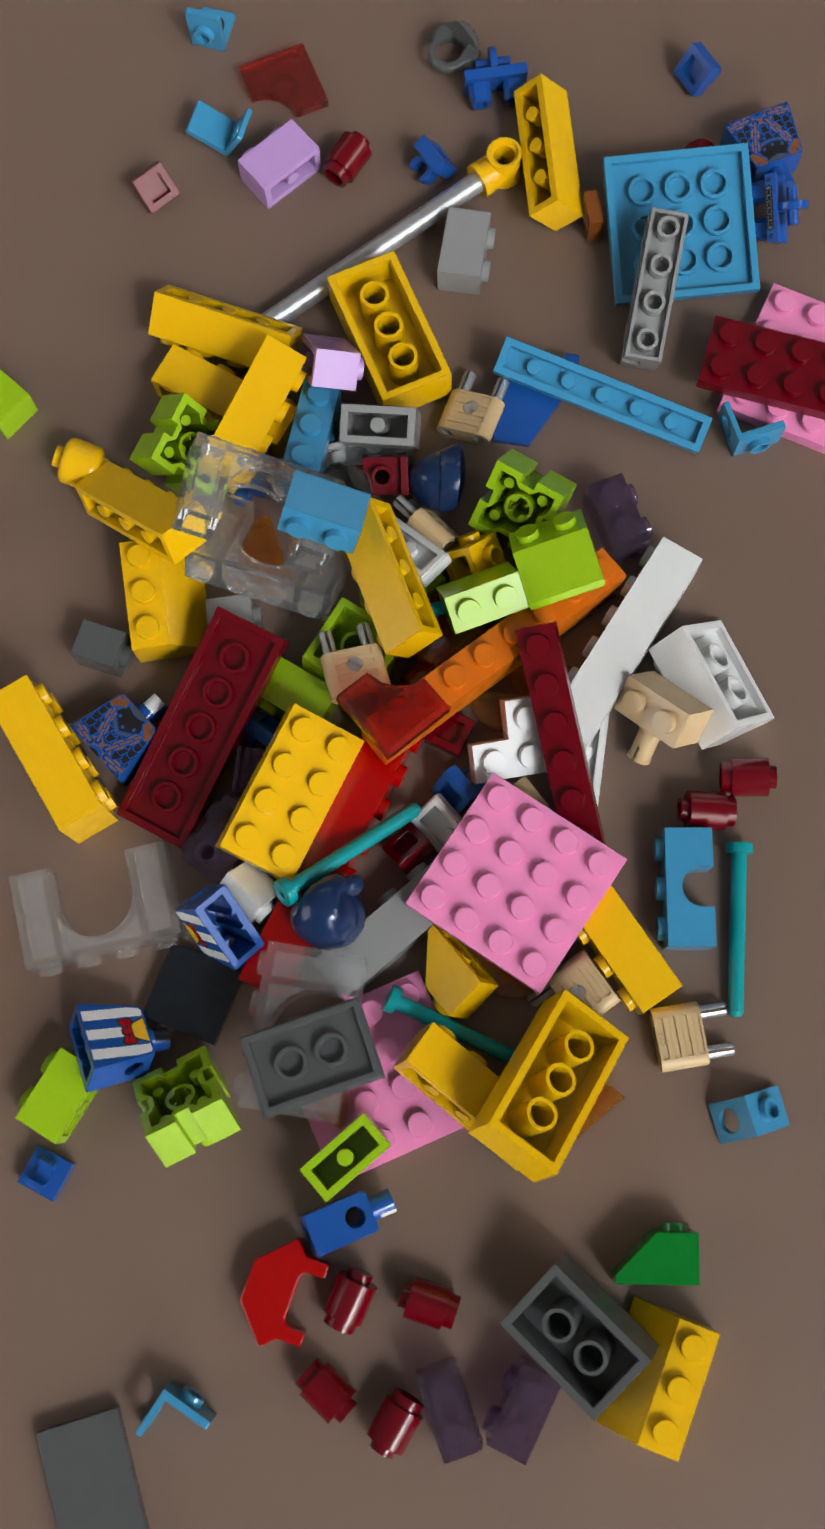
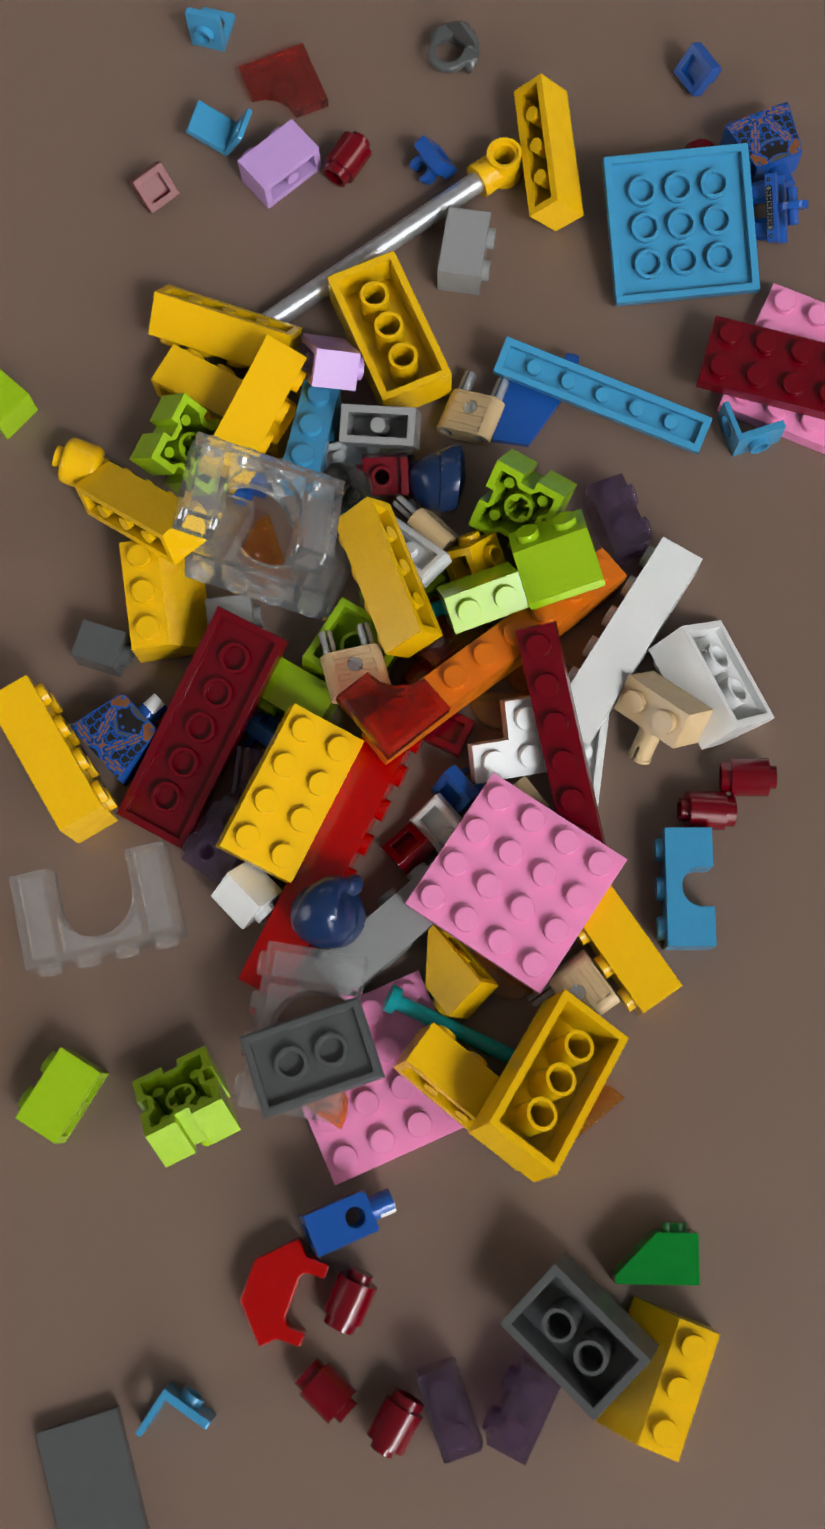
blue tile [18,1145,76,1201] -> none
blue torso [68,1004,171,1092] -> none
black tile [143,942,242,1046] -> none
blue torso [175,884,265,970] -> none
teal bar [273,803,421,907] -> none
dark azure brick [277,470,371,554] -> none
lime brick [299,1113,392,1203] -> none
dark red brick [397,1276,461,1330] -> none
blue hips [463,46,528,111] -> none
dark orange tile [582,190,603,243] -> none
light grey brick [619,207,689,371] -> none
tan piece [649,1001,735,1073] -> none
dark azure bracket [708,1085,790,1144] -> none
teal bar [725,842,753,1017] -> none

